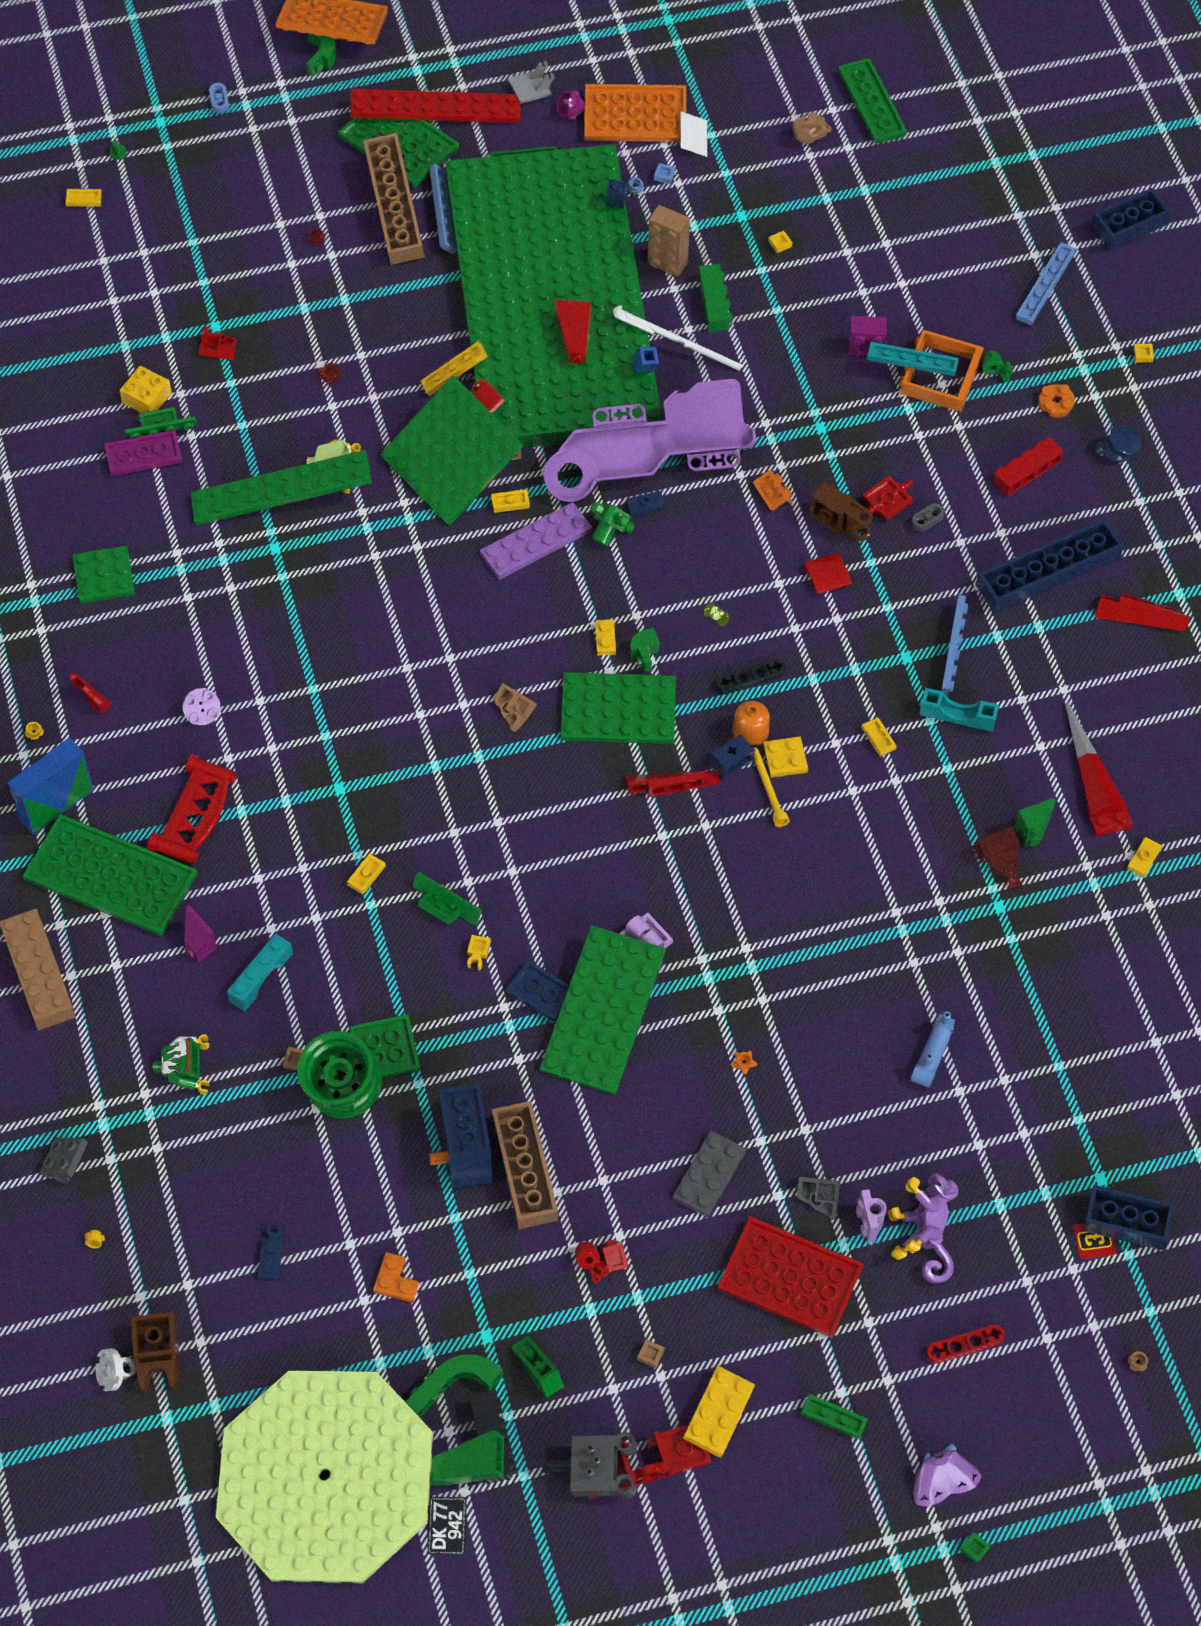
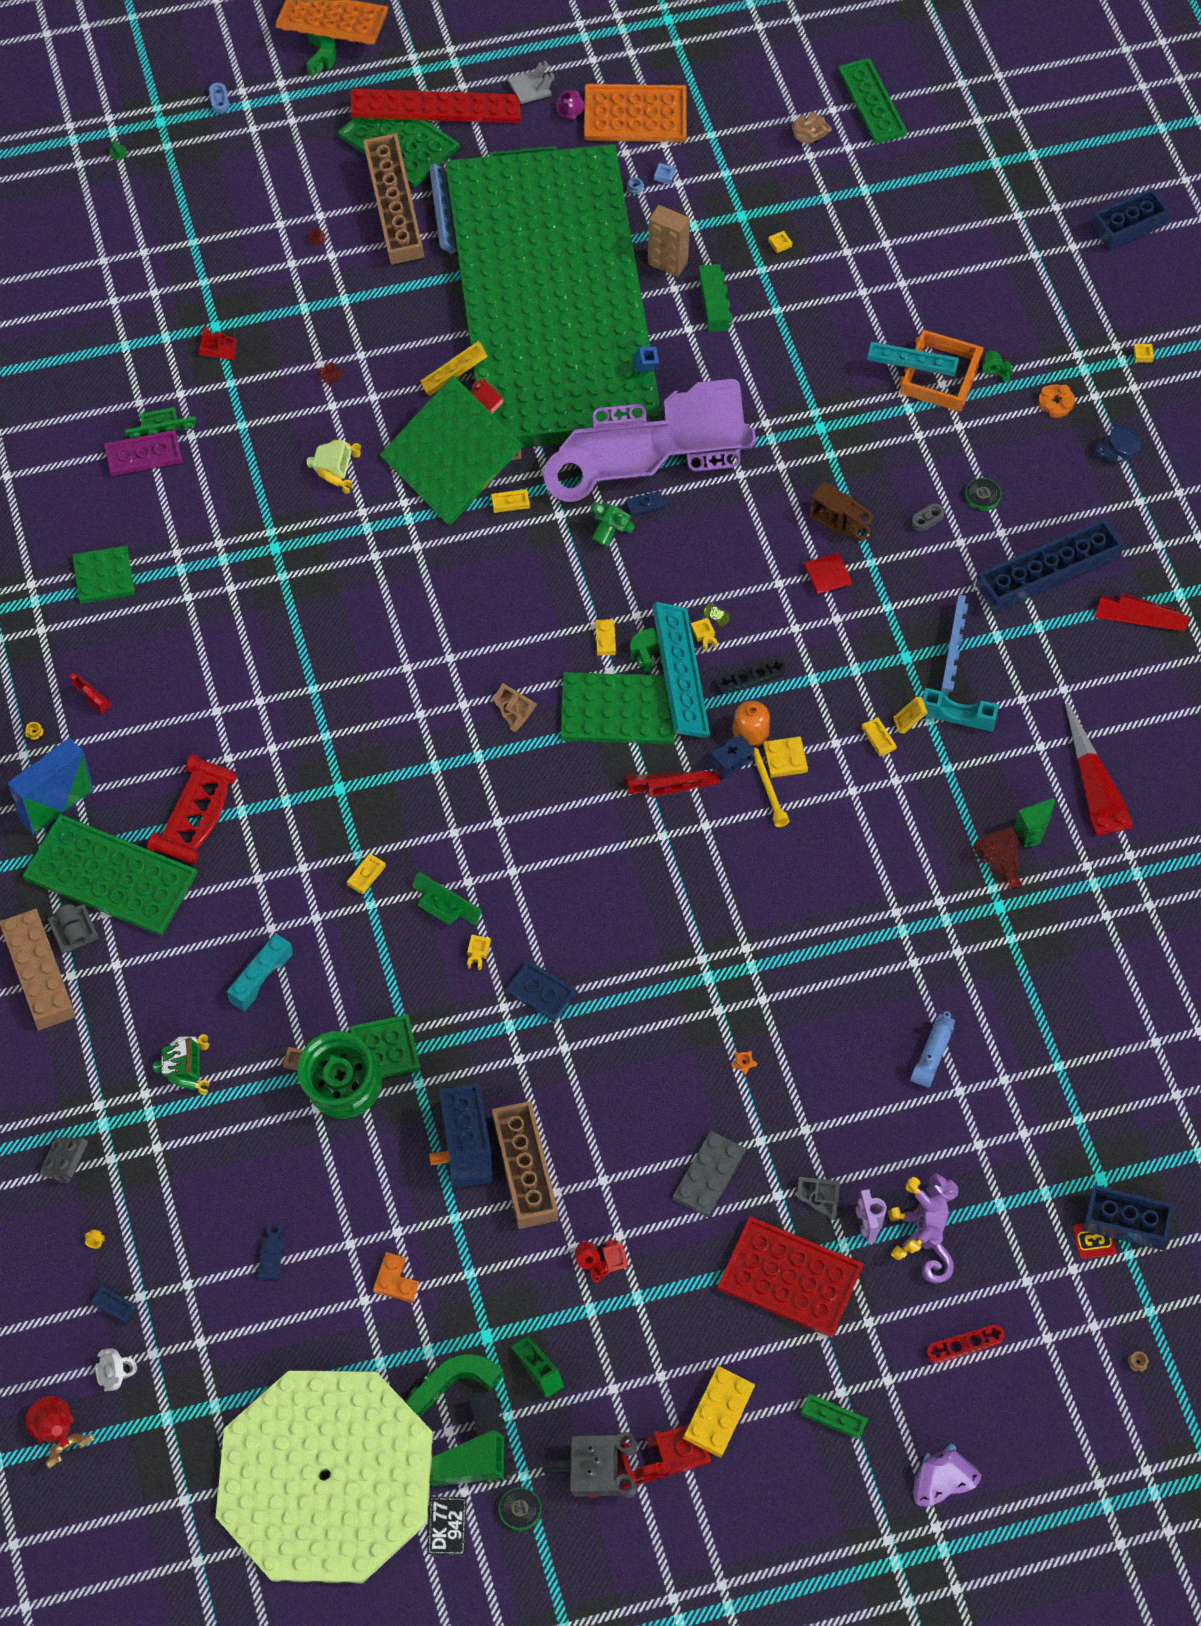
yellow plate [66,189,102,207] -> none
yellow brick [120,366,172,413] -> none
reddish brown brick [131,1312,180,1392] -> none
lavender plate [183,688,220,725] -> none
magenta slope [184,905,217,963] -> none
green plate [191,450,372,526] -> none
medium lavender plate [480,502,592,580] -> none
green plate [540,925,666,1096] -> none
red slope [555,300,591,364] -> none
dark blue brick [606,179,627,208] -> none
white bar [613,305,742,371] -> none
lavender plate [619,913,673,948] -> none
medium nougat plate [637,1339,665,1368] -> none
white sticker [681,112,707,157] -> none
orange bracket [753,470,793,511] -> none
magenta brick [848,316,887,356] -> none
red plate [862,476,913,522] -> none
green plate [960,1532,991,1564] -> none
red brick [993,437,1064,497] -> none
medium blue plate [1016,242,1076,325] -> none
yellow plate [1127,837,1162,878] -> none
none -> red helmet [25,1396,95,1469]
none -> dark grey plate [47,904,99,954]
none -> dark blue plate [90,1285,137,1324]
none -> black tile [499,1487,541,1531]
none -> teal plate [652,602,710,738]
none -> yellow plate [690,618,717,651]
none -> yellow plate [893,697,927,734]
none -> black tile [965,478,1001,511]

